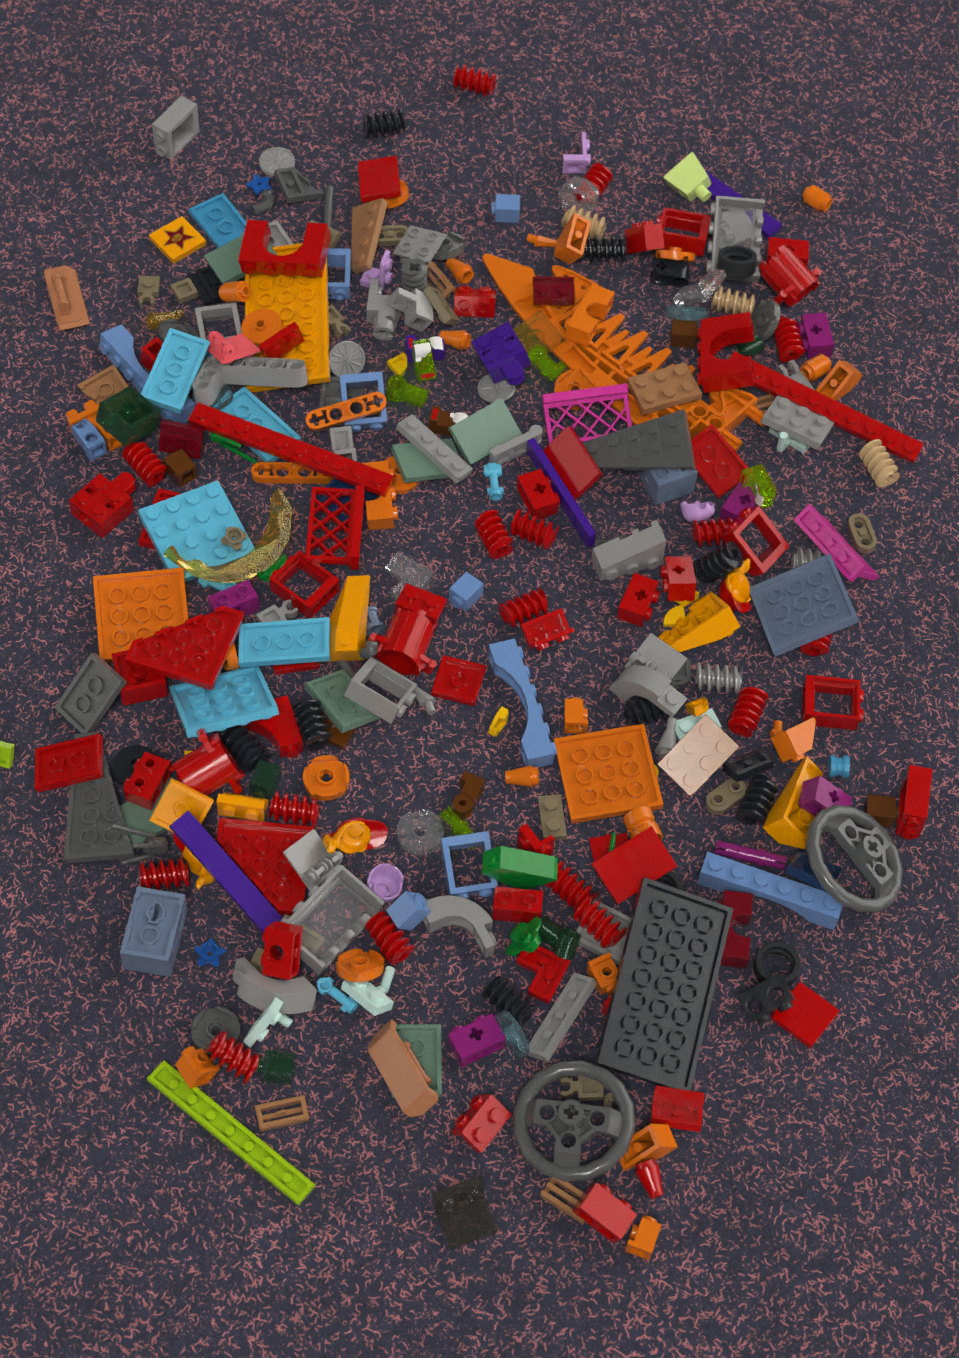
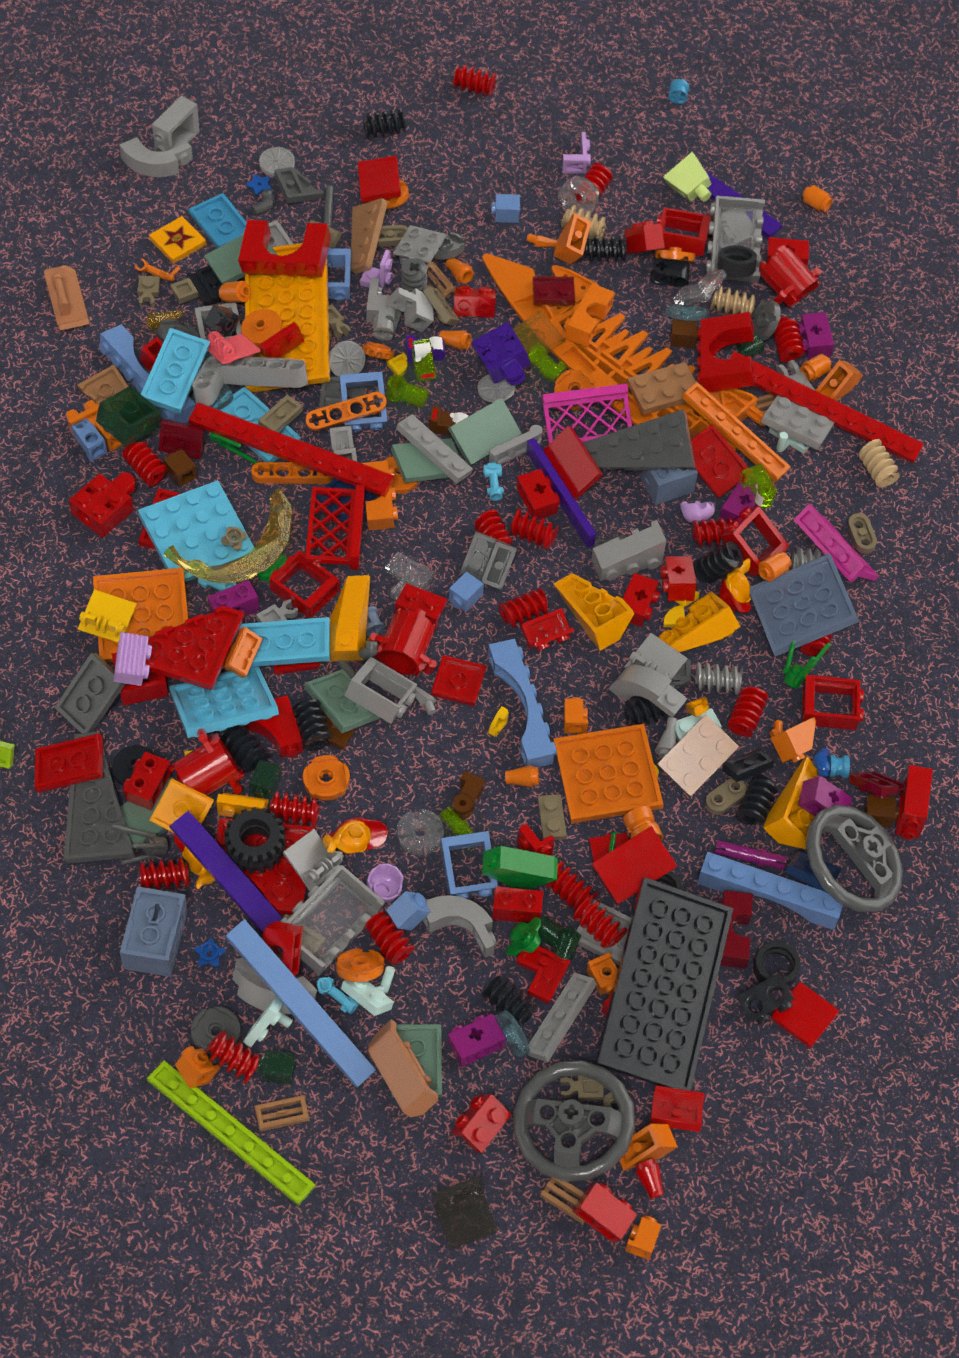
none -> yellow hinge [78,589,137,643]
none -> lavender brick [113,632,152,686]
none -> light grey arch [119,137,193,177]
none -> orange piece [135,259,181,282]
none -> black brick [204,304,241,336]
none -> orange plate [224,627,263,678]
none -> black tyre [224,807,286,874]
none -> medium blue tile [224,919,376,1087]
none -> dark tan plate [258,395,303,432]
none -> orange gear [361,342,394,359]
none -> dark grey slope [460,531,517,590]
none -> light orange wedge [553,573,634,651]
none -> dark azure wheel [668,79,689,104]
none -> orange tile [681,382,791,483]
none -> orange brick [758,552,791,582]
none -> green plant [782,641,831,688]
none -> blue arm [813,748,831,777]
none -> dark red plate [849,771,907,799]

